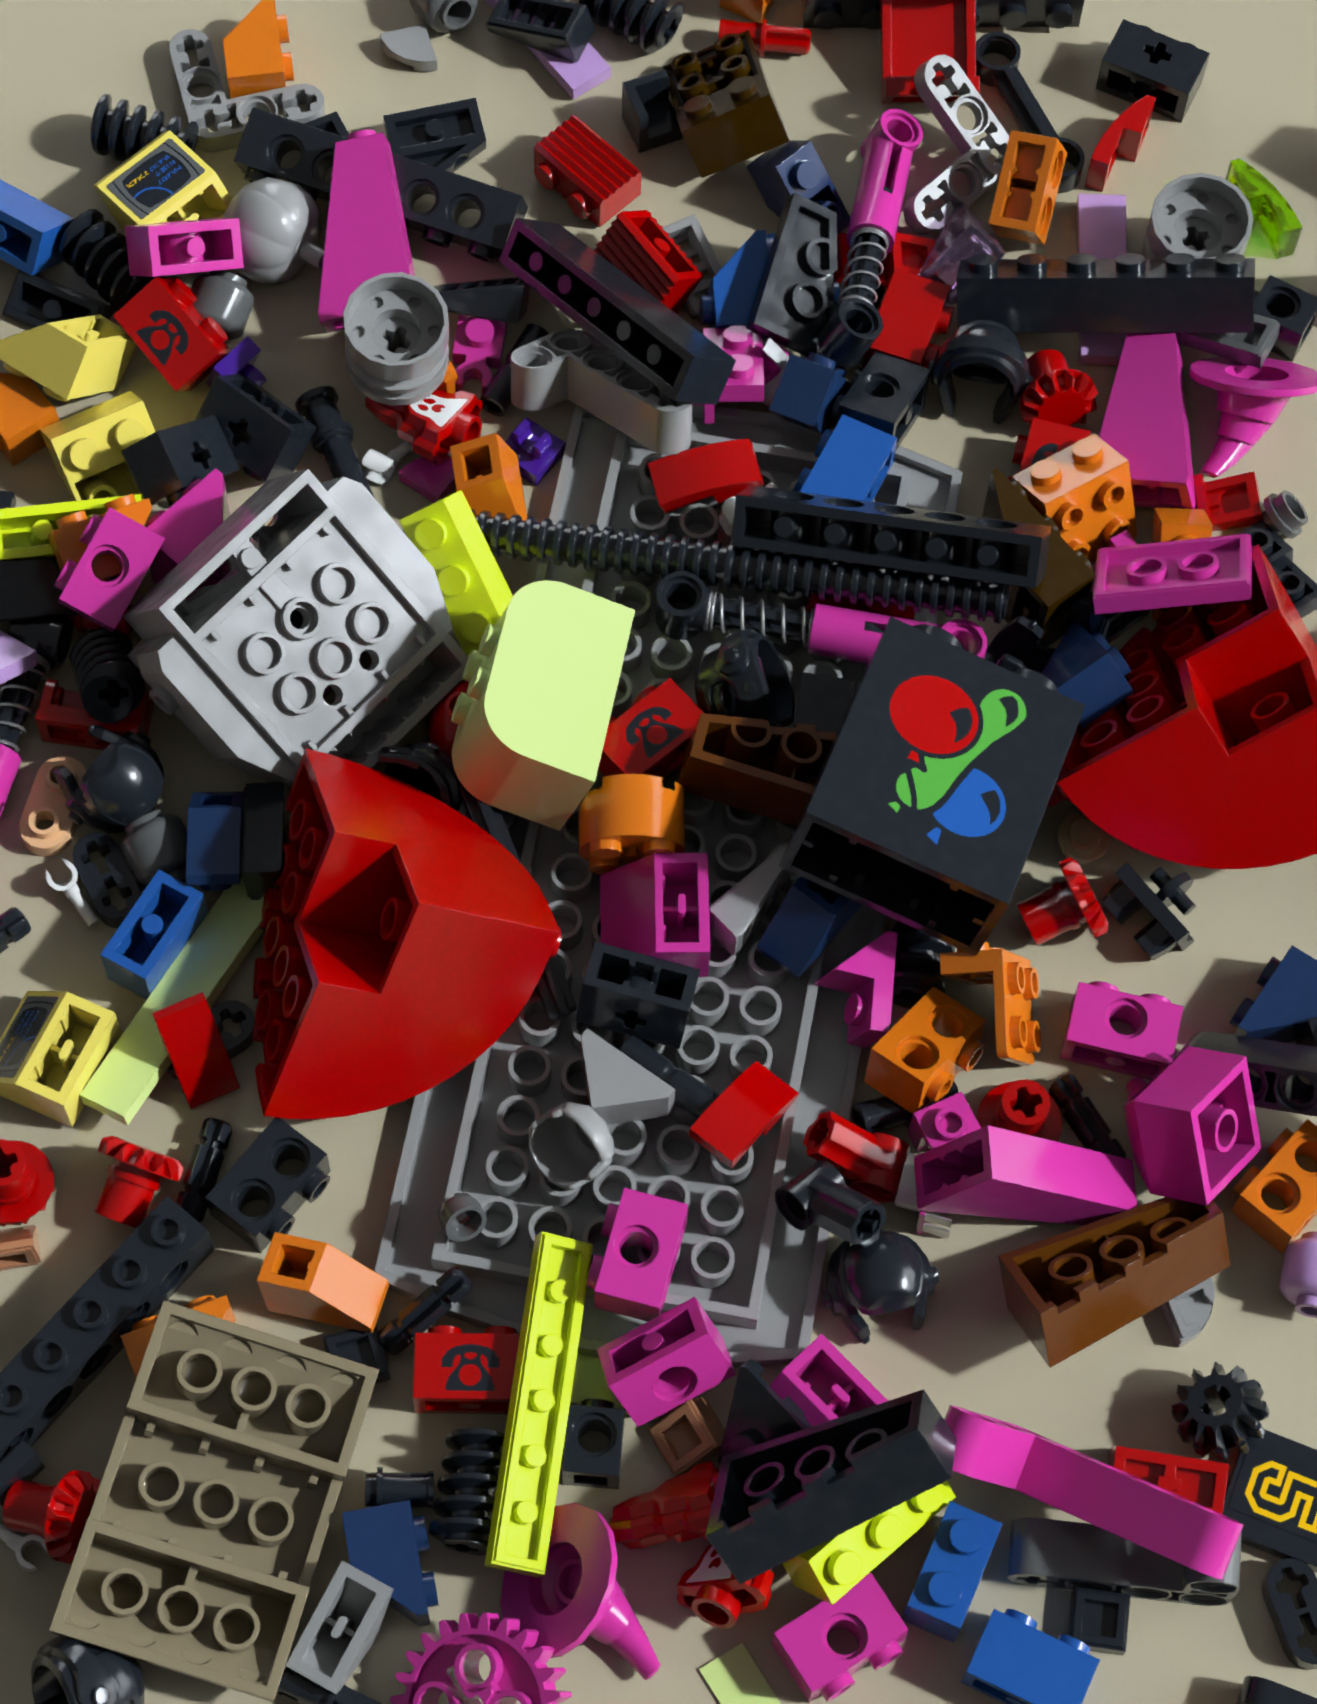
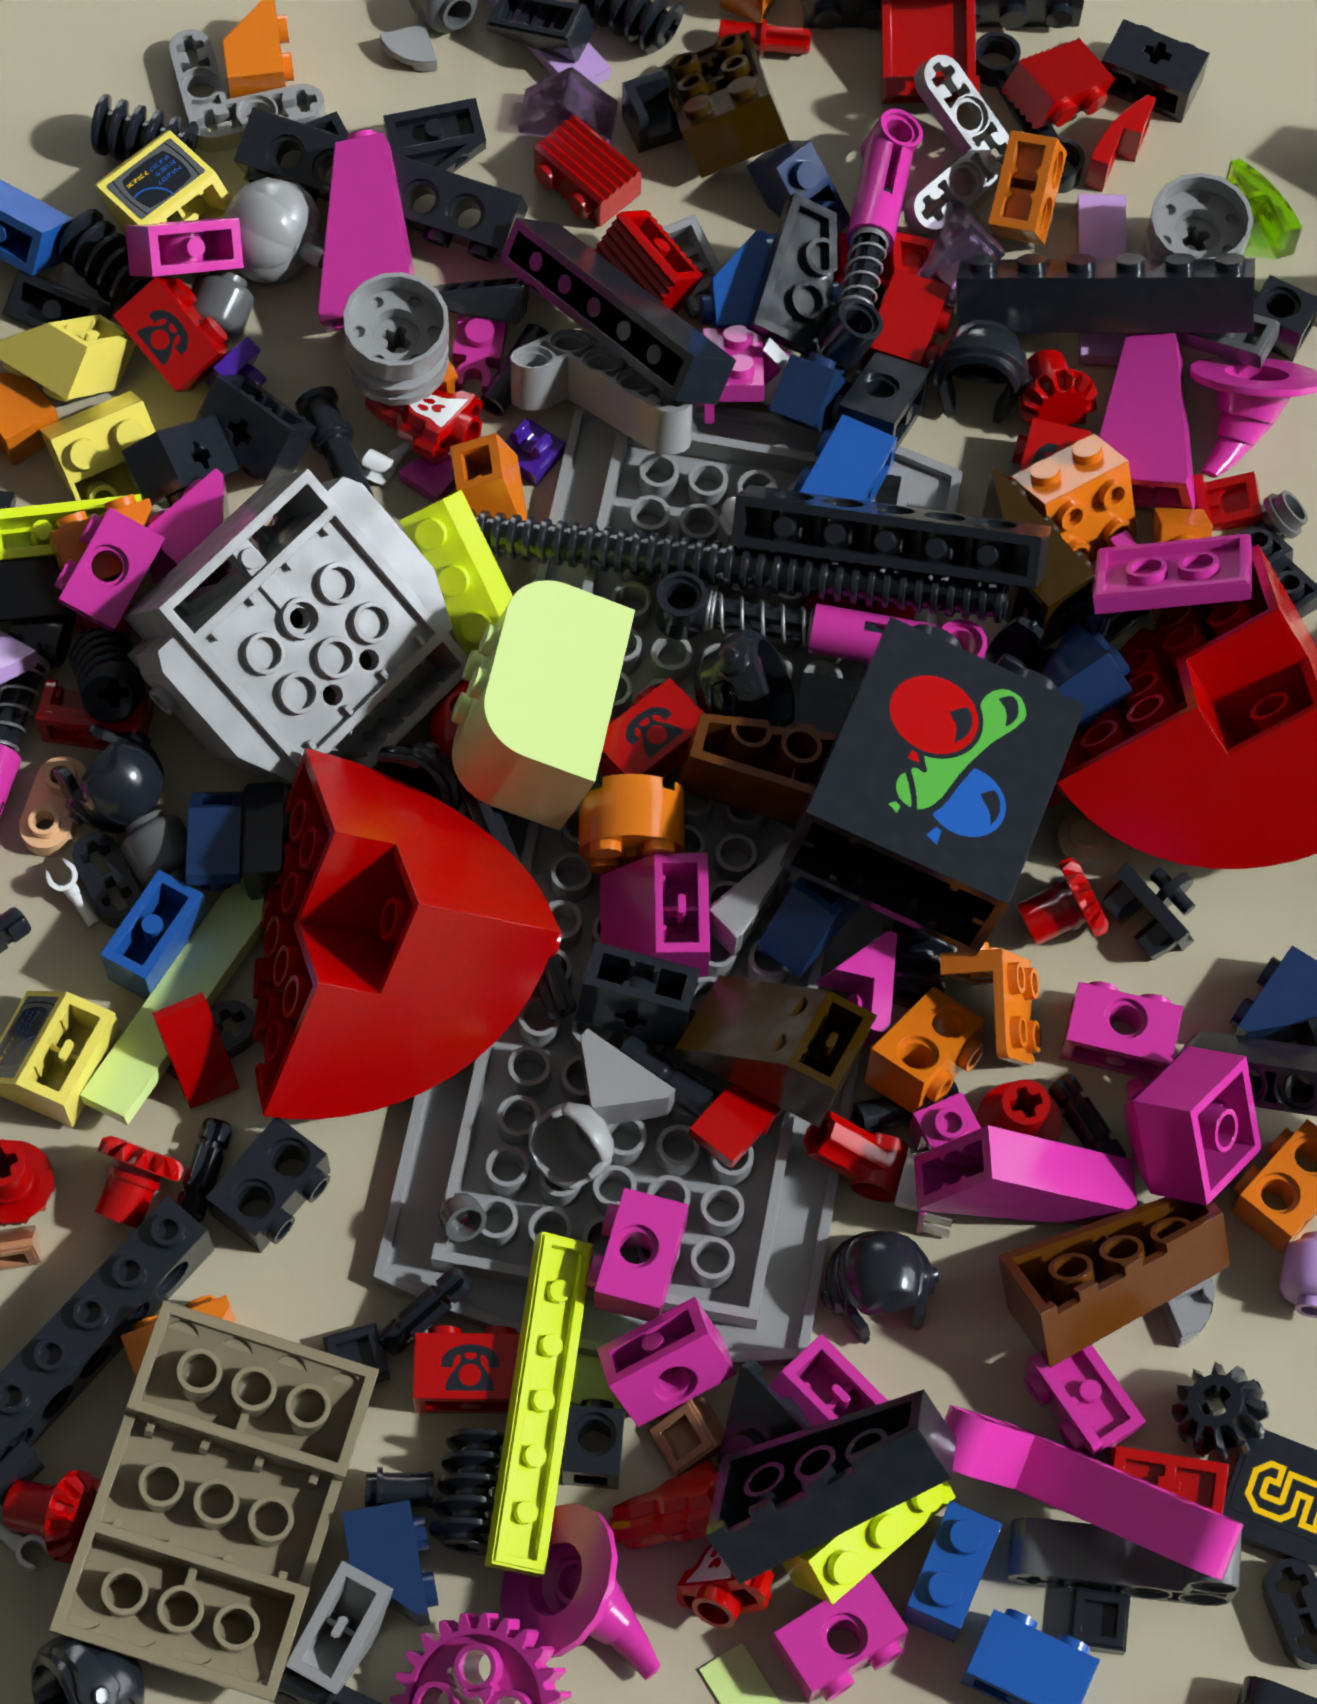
orange slope [257,1232,389,1333] -> none
red slope [648,438,764,514] -> none
black piece [775,1160,887,1248] -> none
none -> clear purple slope [518,66,618,145]
none -> dark brown slope [673,975,877,1127]
none -> red brick [1002,38,1115,129]
none -> dark pink bracket [1024,1345,1146,1459]

